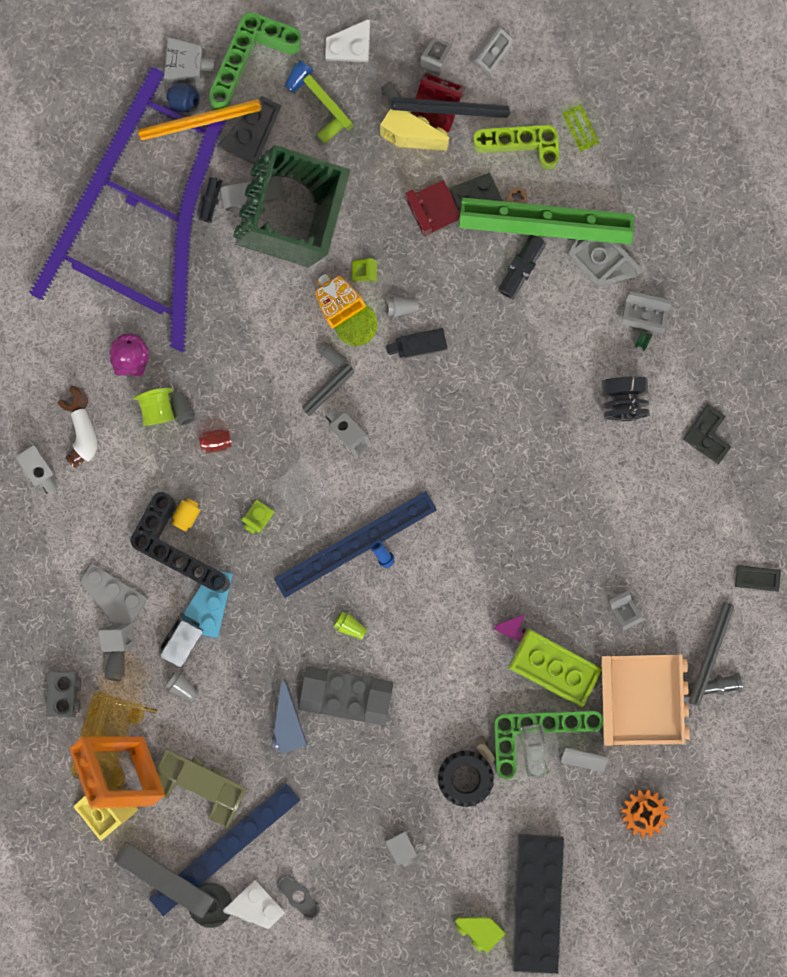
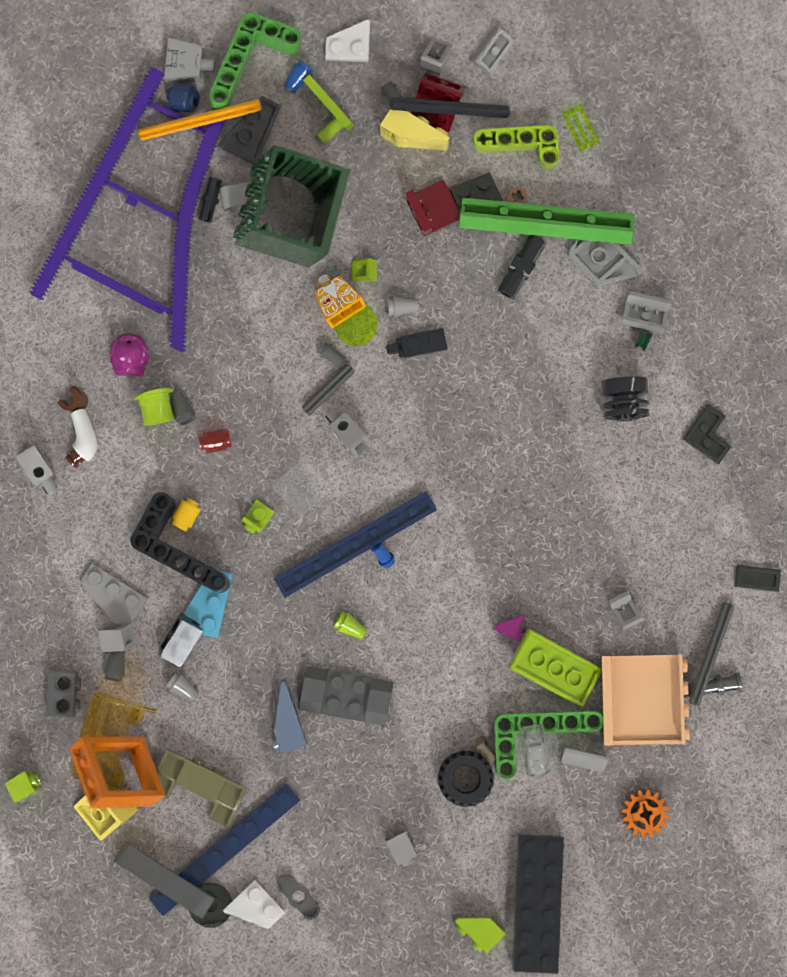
none -> lime slope [5,770,42,803]

